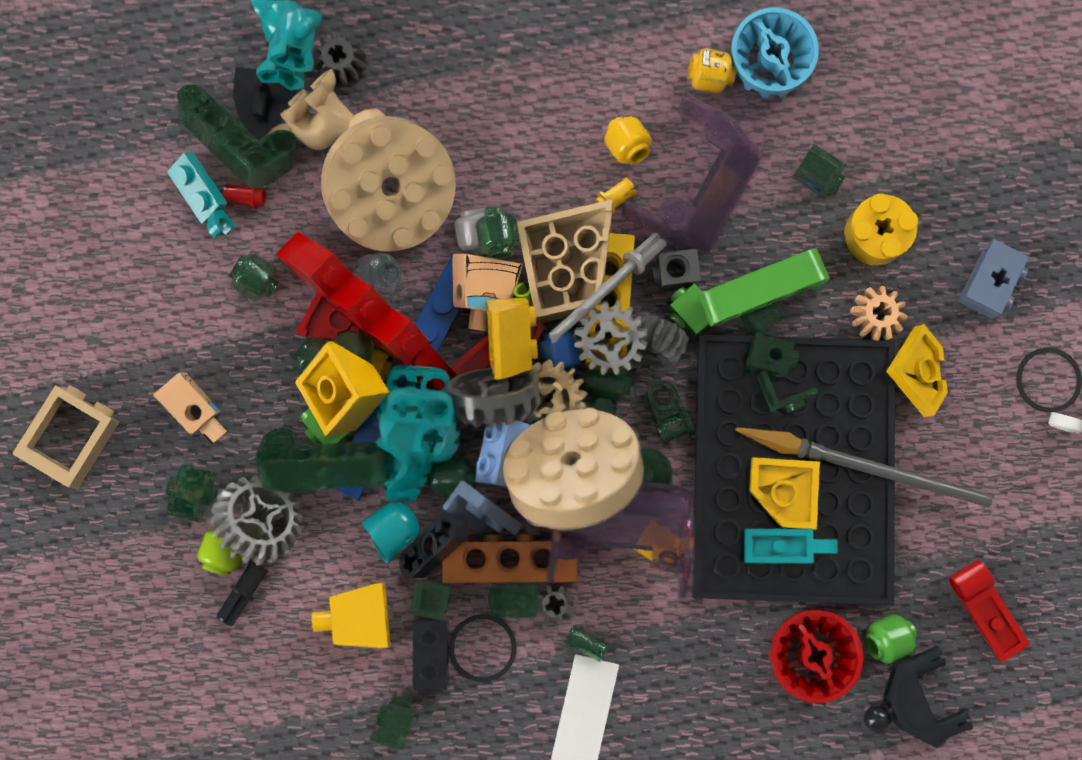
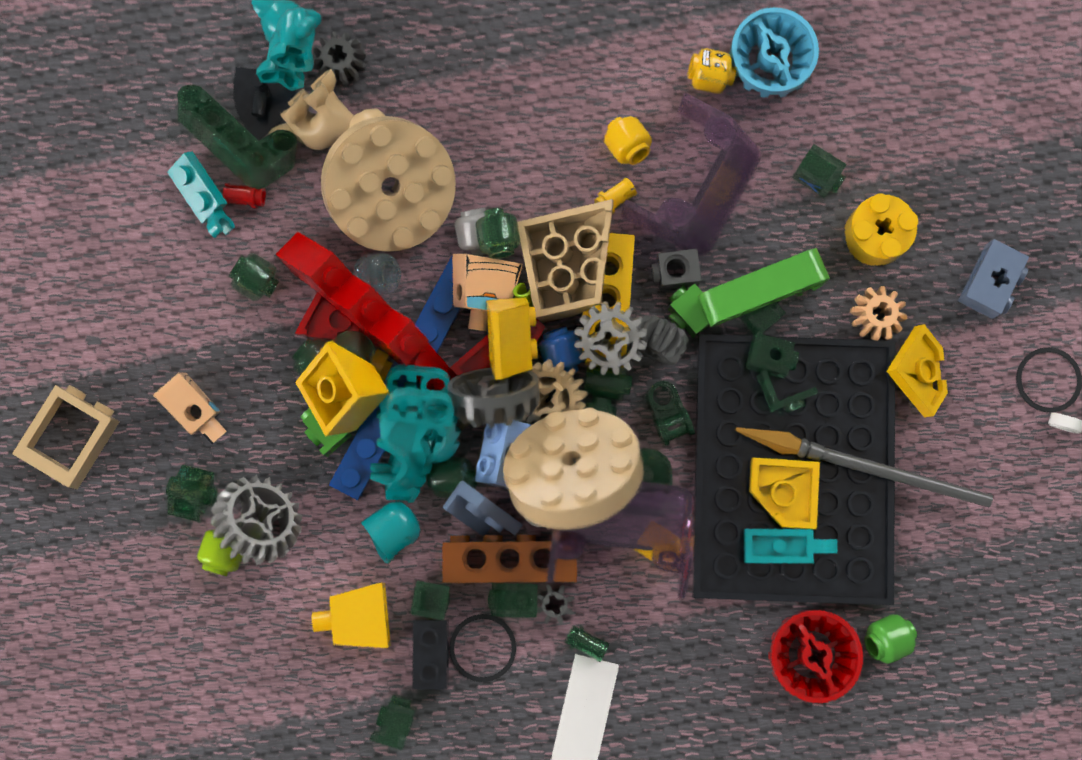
black axle [217,560,268,626] -> none
clear green beam [255,428,390,491] -> none
black beam [399,513,468,578] -> none
light grey piece [549,233,666,343] -> none
black connector [864,645,973,749] -> none
red plate [948,559,1030,662] -> none

